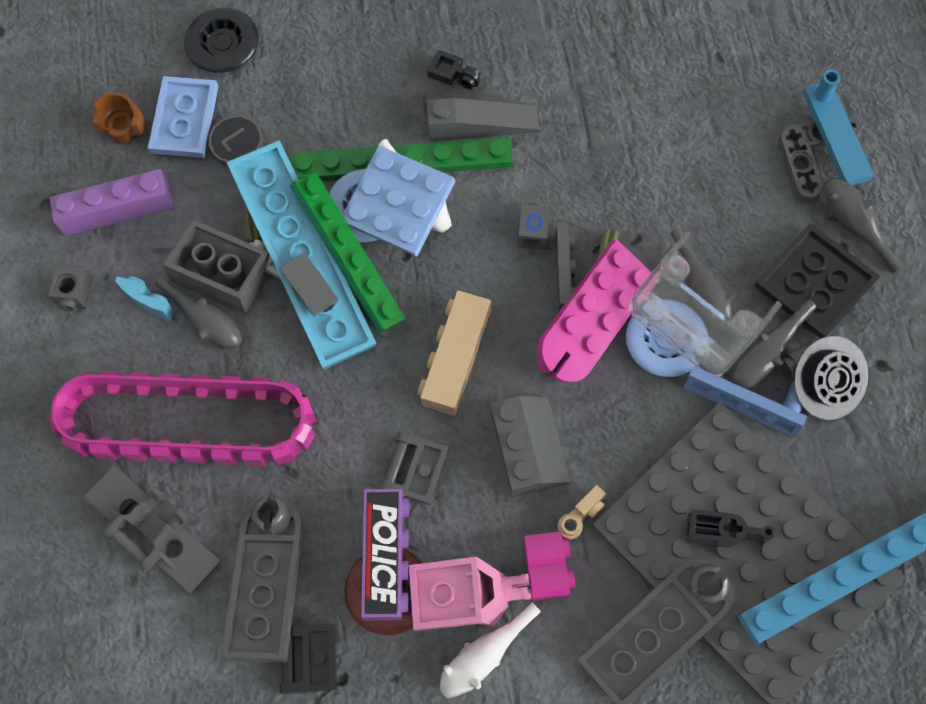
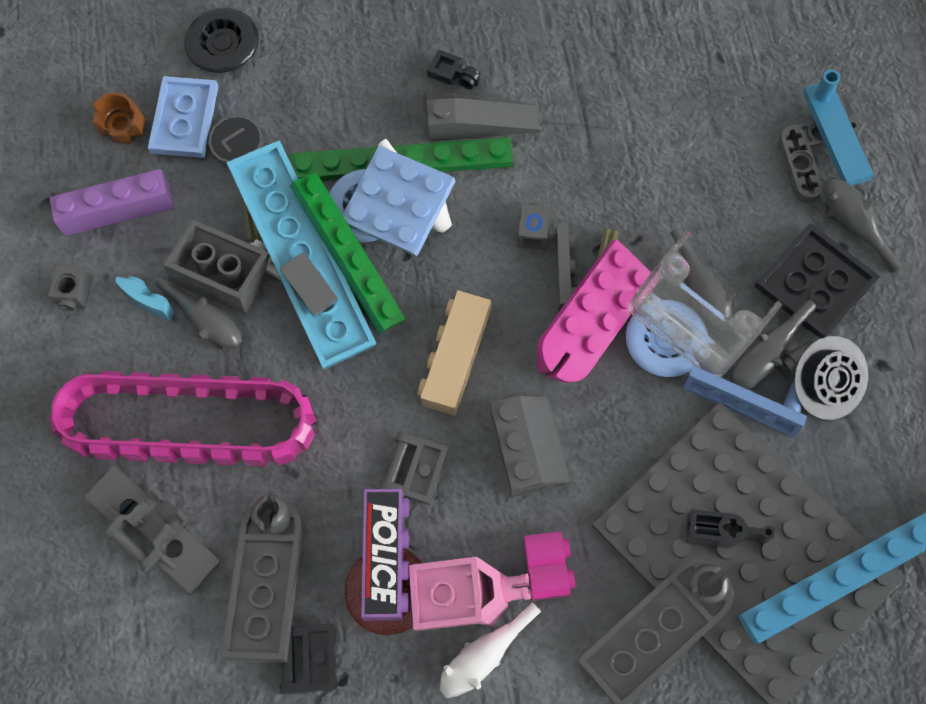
tan plate [558,485,606,540] -> none

